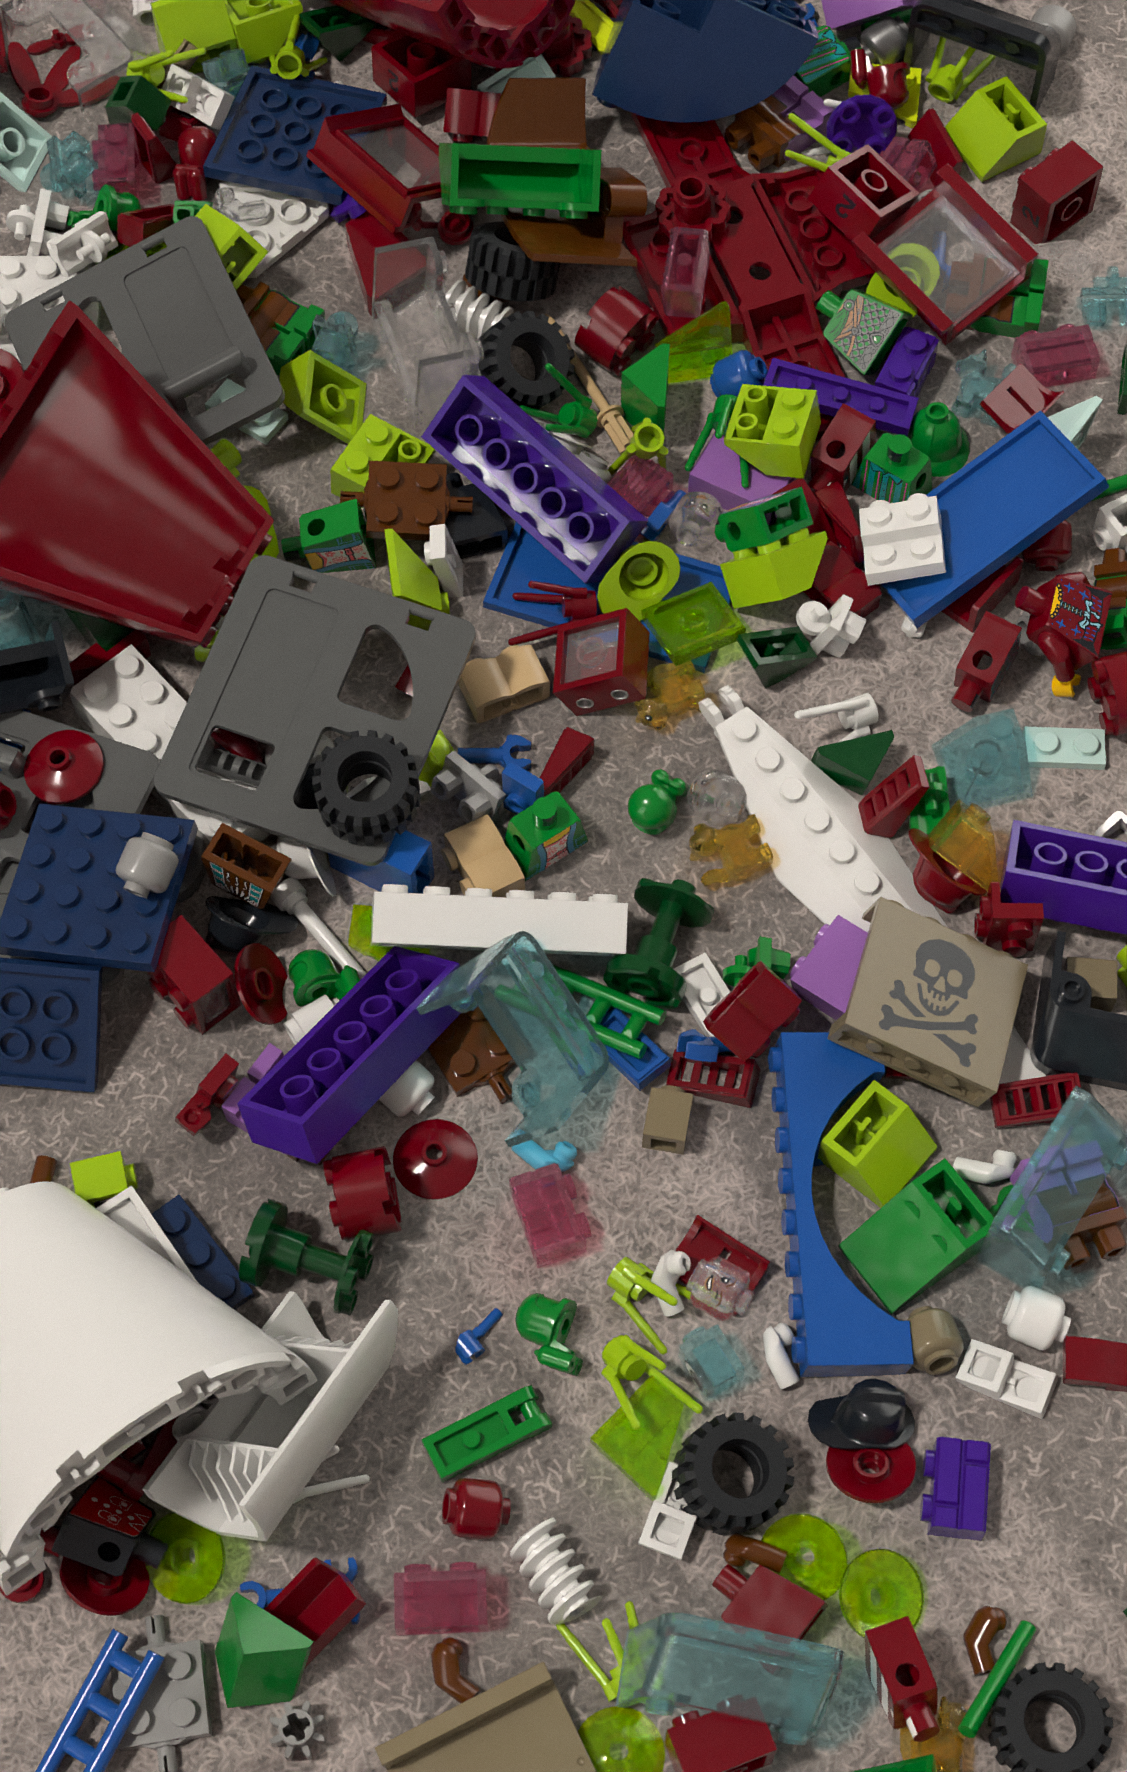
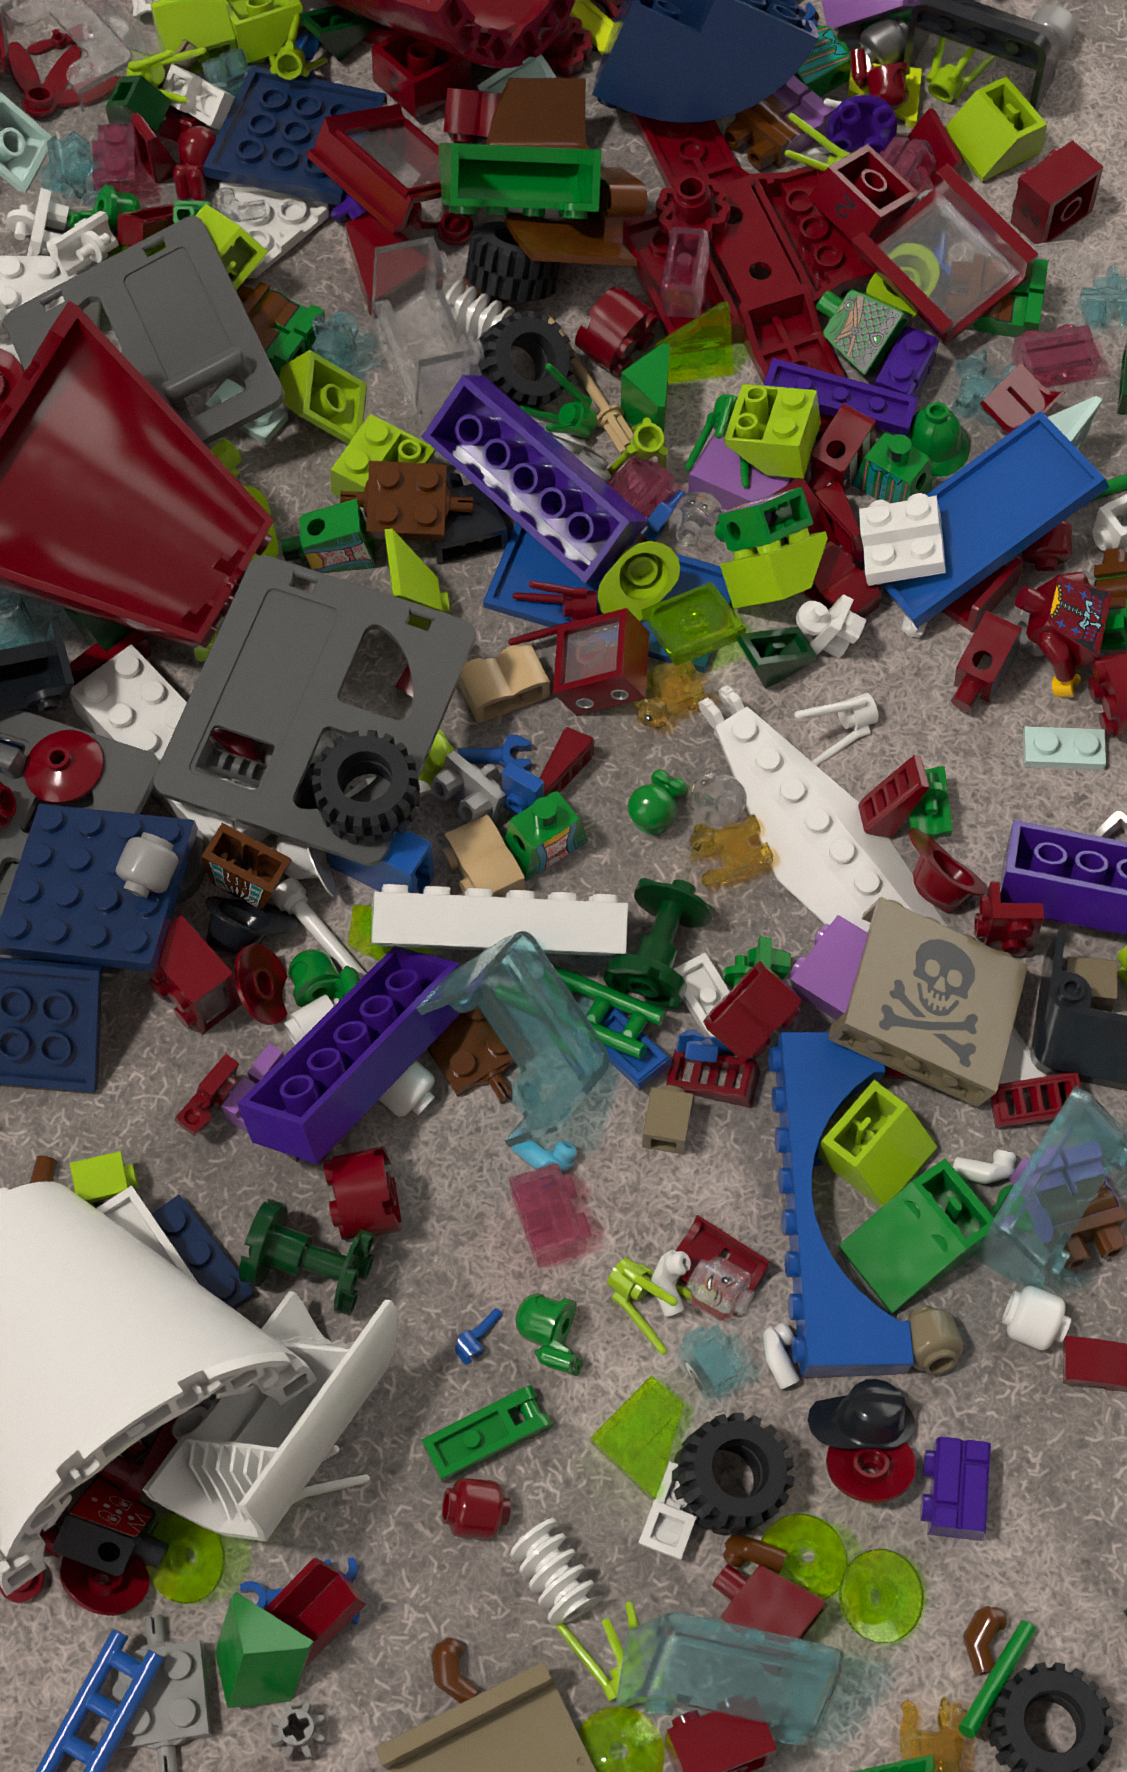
dark red dish [393,1119,478,1199] -> none
clear pink brick [394,1562,488,1636] -> none
white plate [424,524,463,597] -> none
lime plant [601,1335,703,1430] -> none
blue head [710,350,768,398] -> none
dark green slope [811,730,895,796] -> none
dark red torso [865,1616,940,1742] -> none
clear yellow slope [928,799,999,891] -> none
clear light blue slope [932,708,1033,815] -> none
white slope [956,1339,1058,1419] -> none

